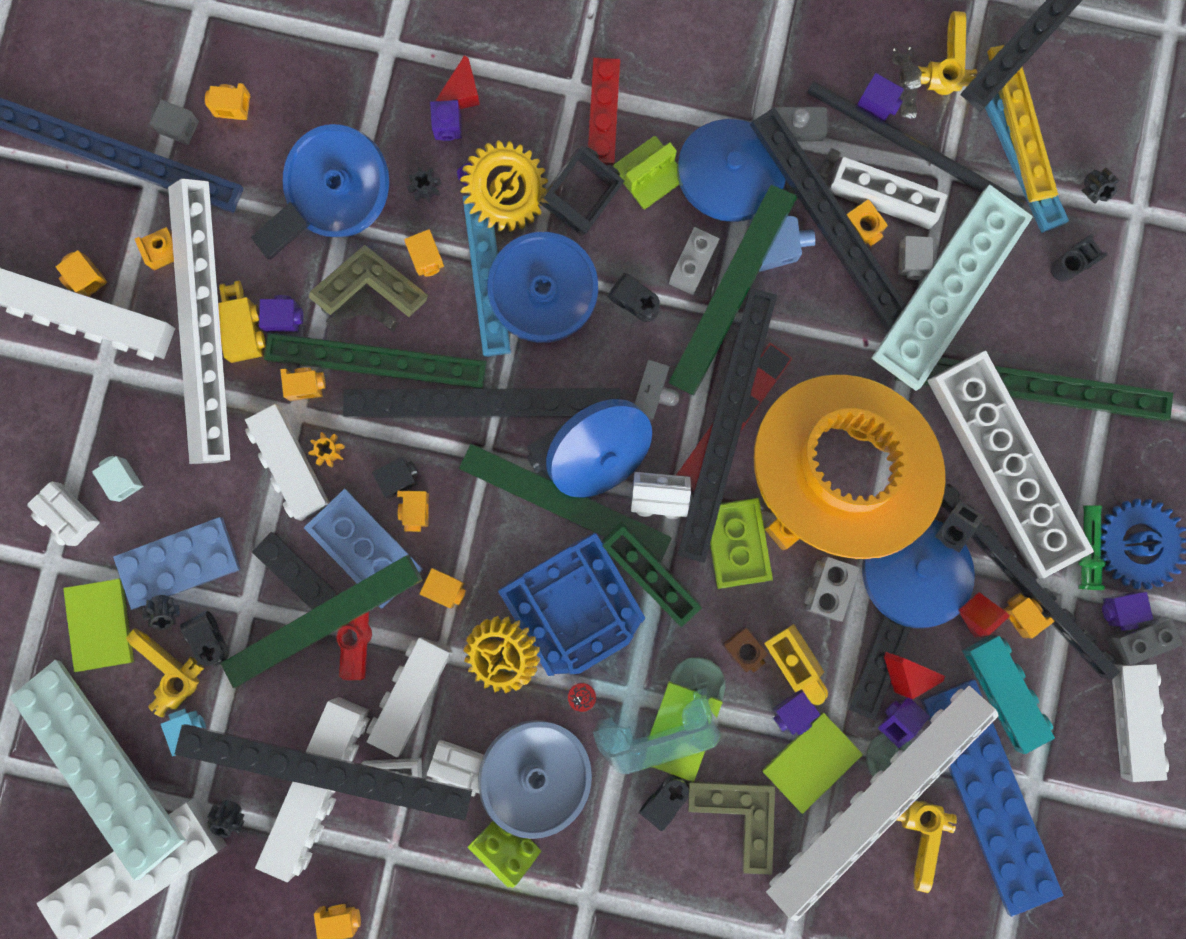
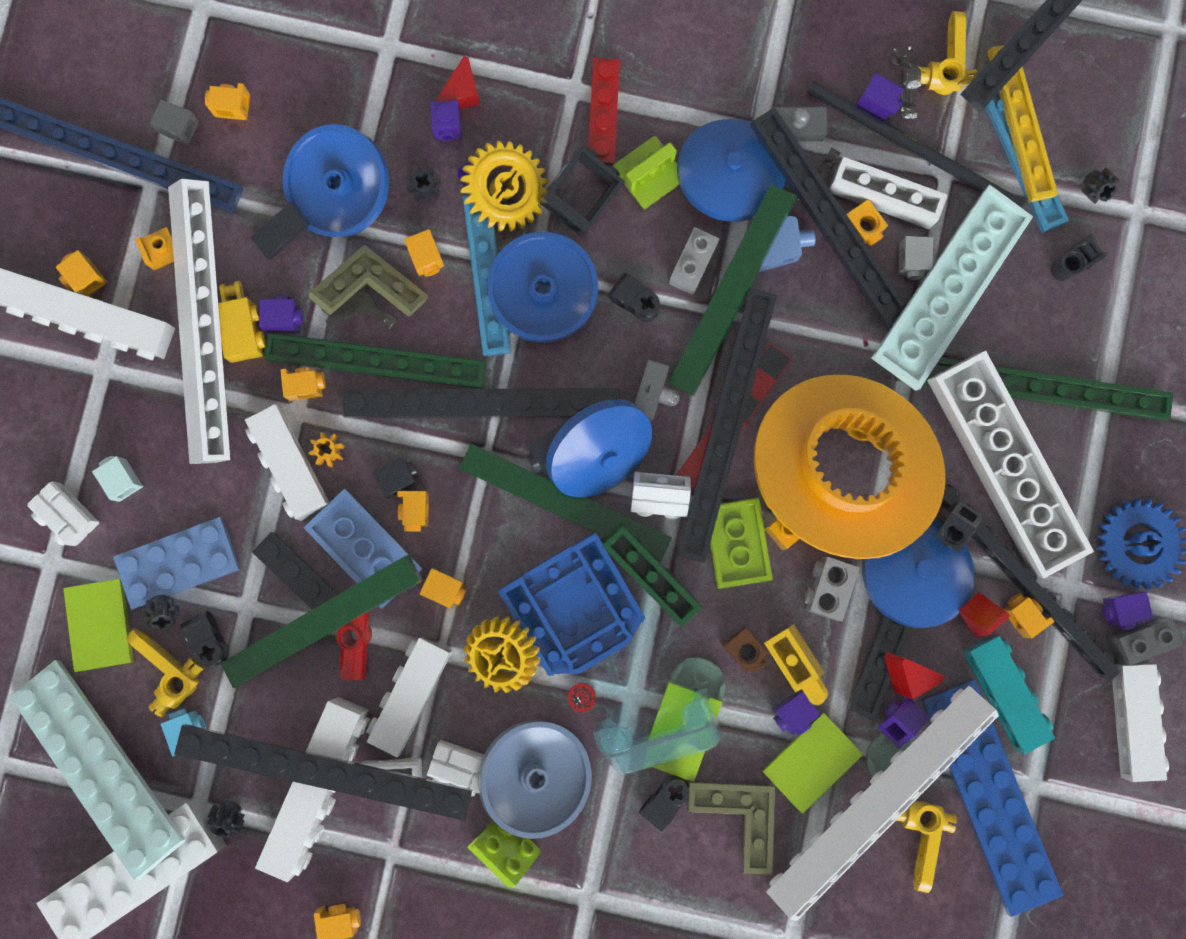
green pin [1078,505,1105,590] -> none

